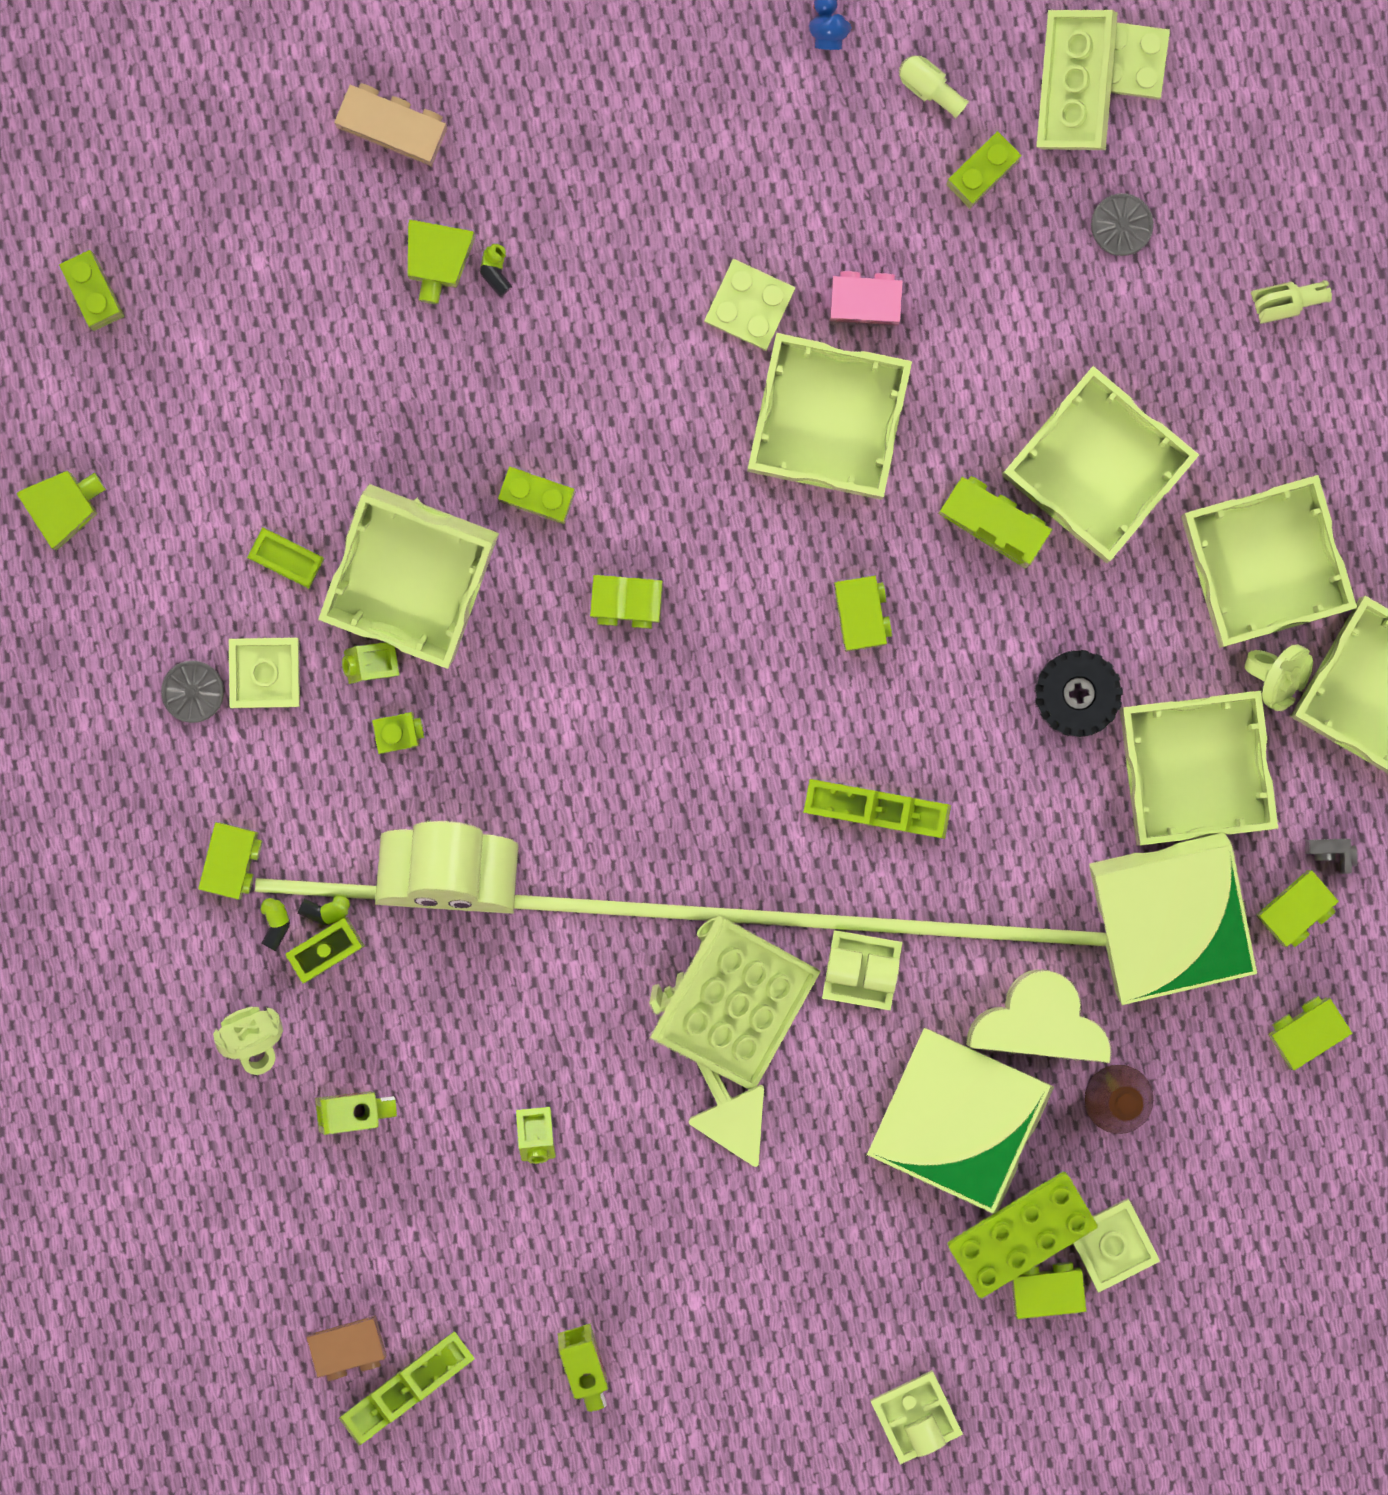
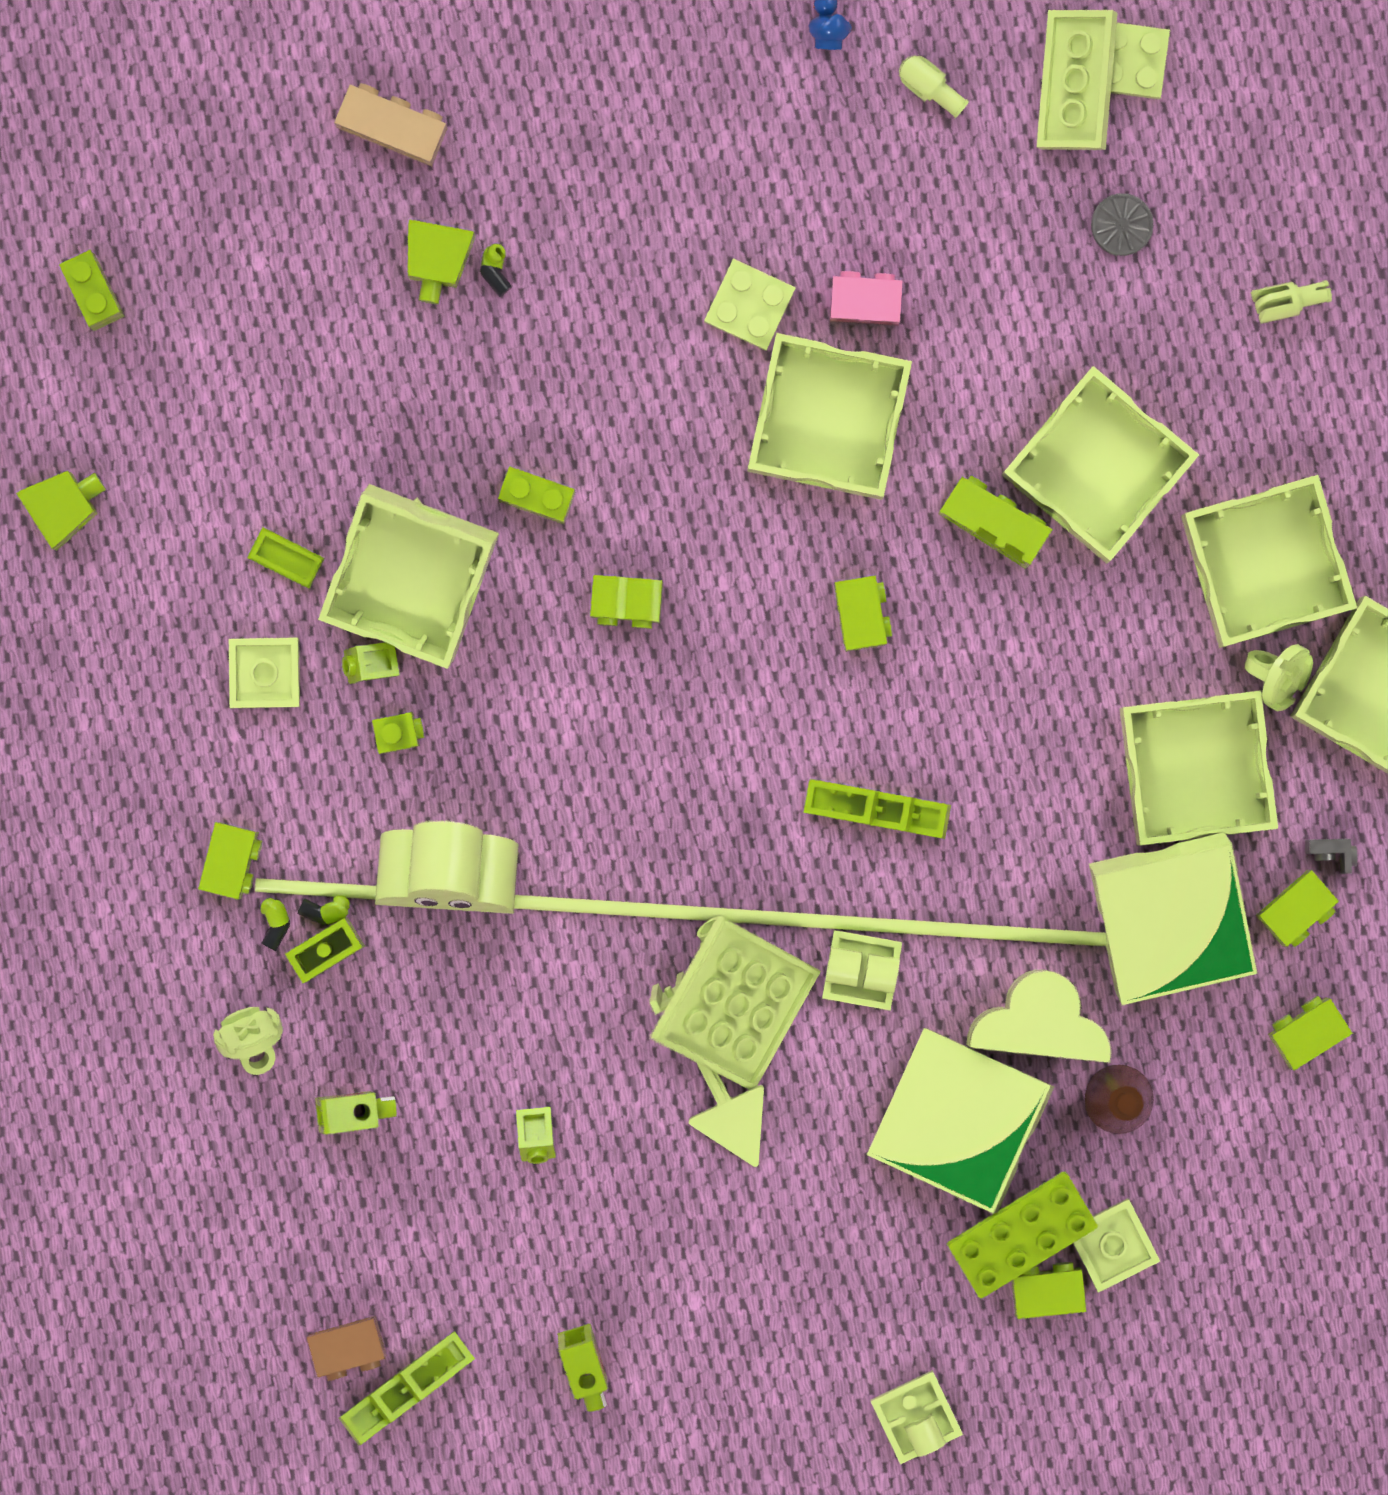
flat silver wheel [161,661,224,723] -> none
lime brick [946,131,1022,209] -> none
black bush [1034,650,1123,737] -> none

